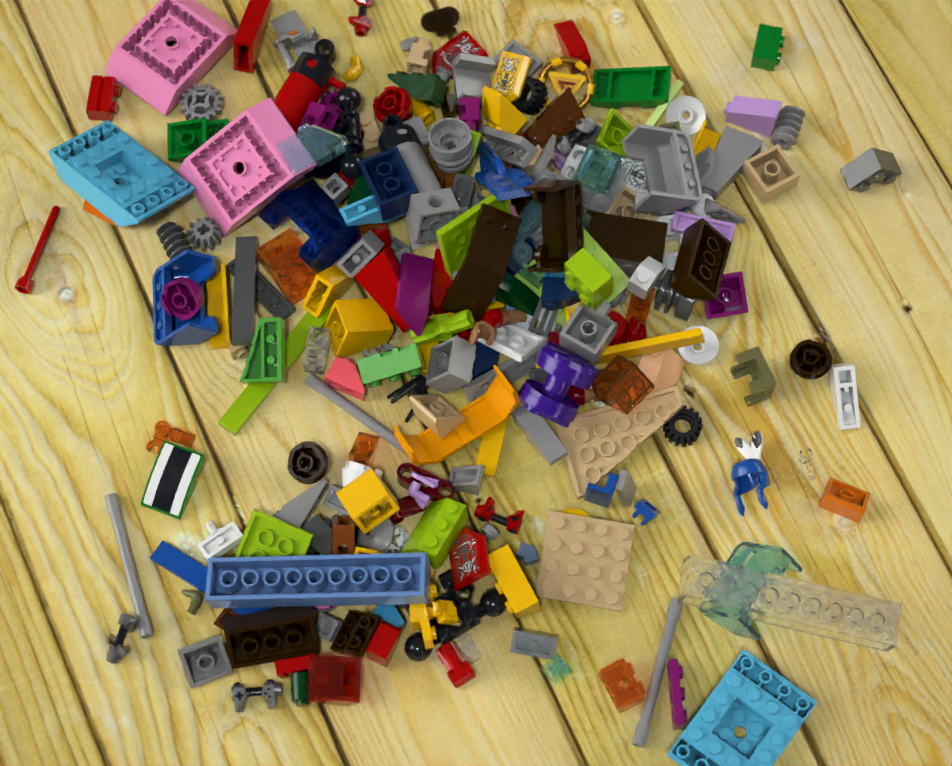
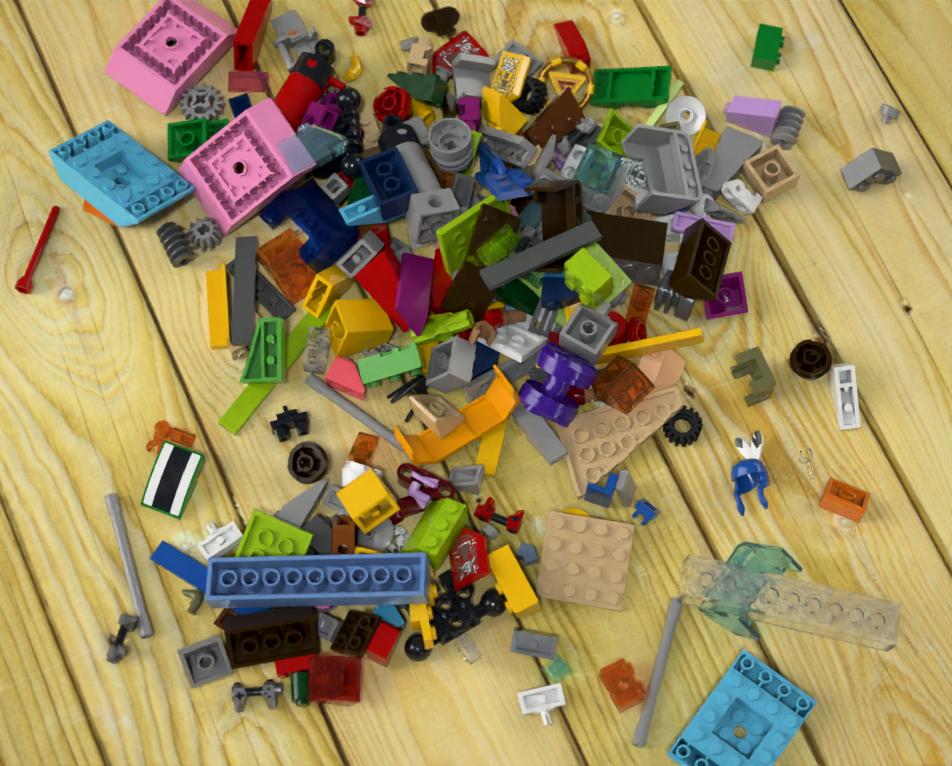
red brick [86,75,121,122] -> none
blue windscreen [153,249,218,346] -> none
magenta cylinder [161,277,204,320] -> none
yellow plate [424,600,459,625] -> none
red piece [436,641,476,689] -> none
white slope [627,256,667,300] -> none
magenta plate [667,659,687,730] -> none
white dish [677,325,719,365] -> none
none -> clear blue slope [227,93,252,118]
none -> clear pink tile [228,71,269,92]
none -> black hips [270,405,309,443]
none -> clear neon green slope [476,223,520,266]
none -> dark grey tile [480,220,602,290]
none -> flat silver piece [503,226,540,260]
none -> white plate [517,683,566,726]
none -> white leg [721,179,763,215]
none -> light grey tile [879,104,901,124]

